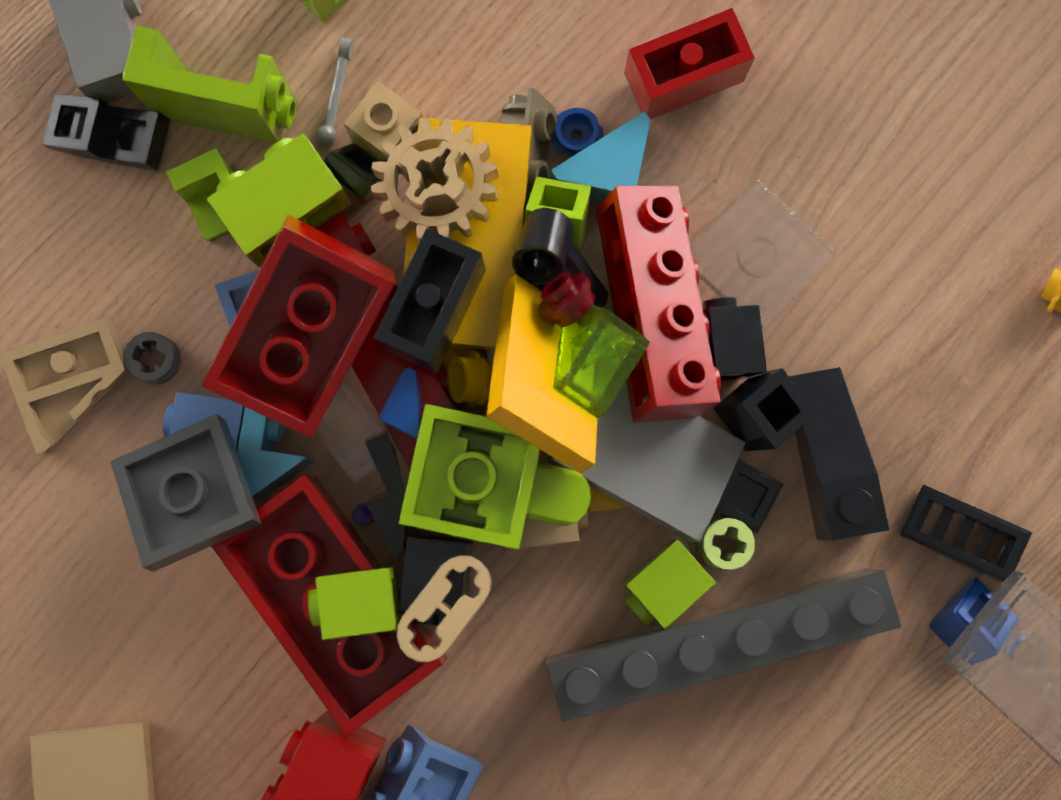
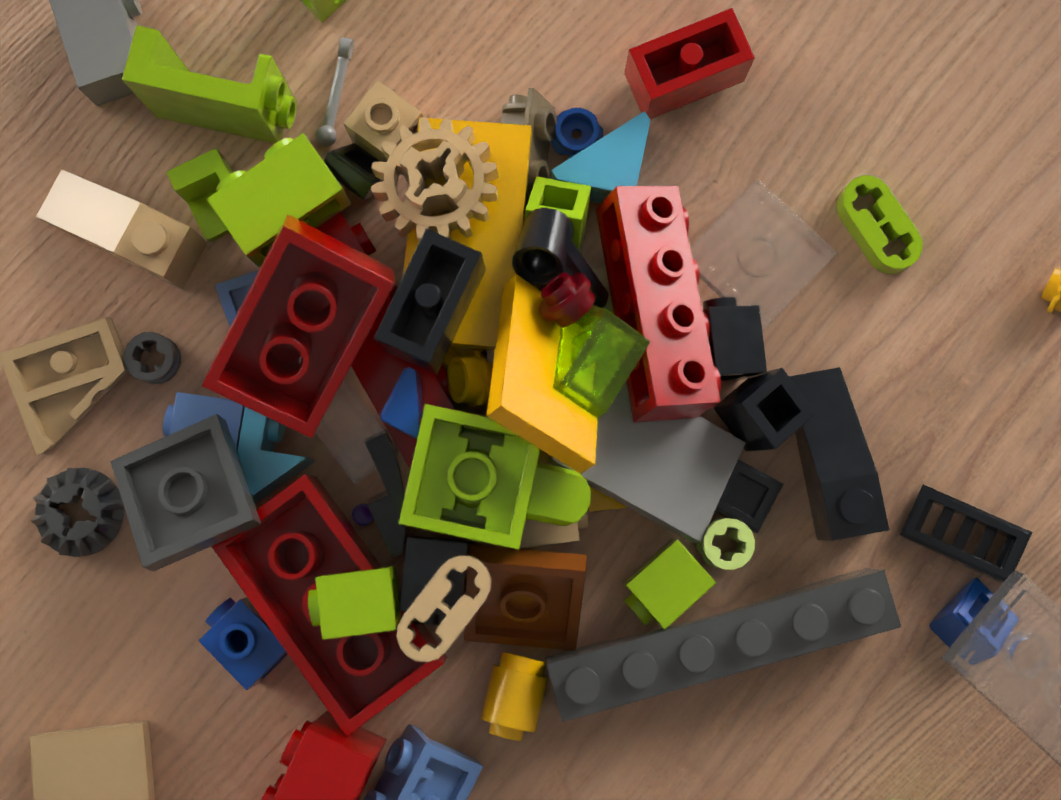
black slope [42,94,170,171] -> none
none -> dark grey gear [31,468,124,557]
none -> tan slope [36,170,208,290]
none -> blue brick [198,597,288,691]
none -> dark orange plate [464,544,587,651]
none -> yellow brick [480,652,548,741]
none -> lime beam [837,175,923,274]

